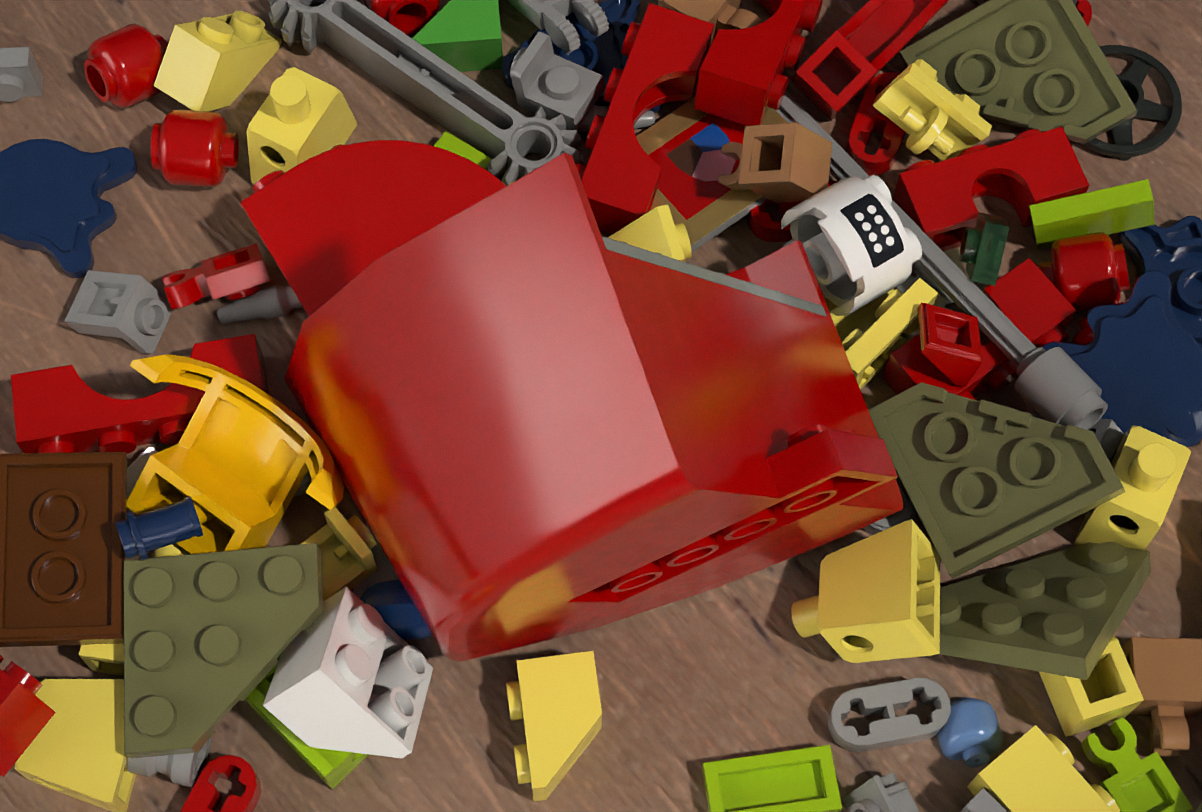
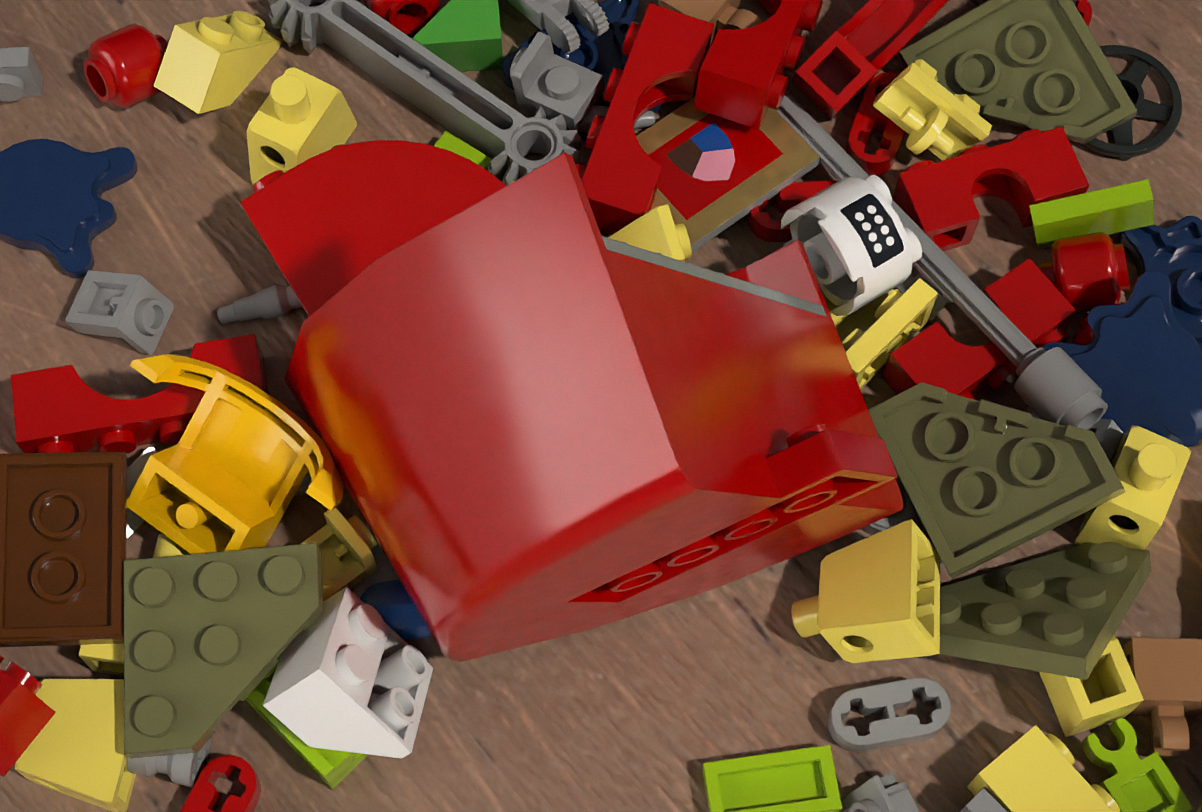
dark blue pin [115,496,203,561] -> none
red head [150,110,239,187] -> none
red plate [162,243,270,310] -> none
light yellow slope [506,651,602,801] -> none
medium nougat brick [718,122,832,203] -> none
red slope [918,302,983,387] -> none
medium blue piece [937,697,1004,767] -> none
clear green plate [959,212,1010,286] -> none

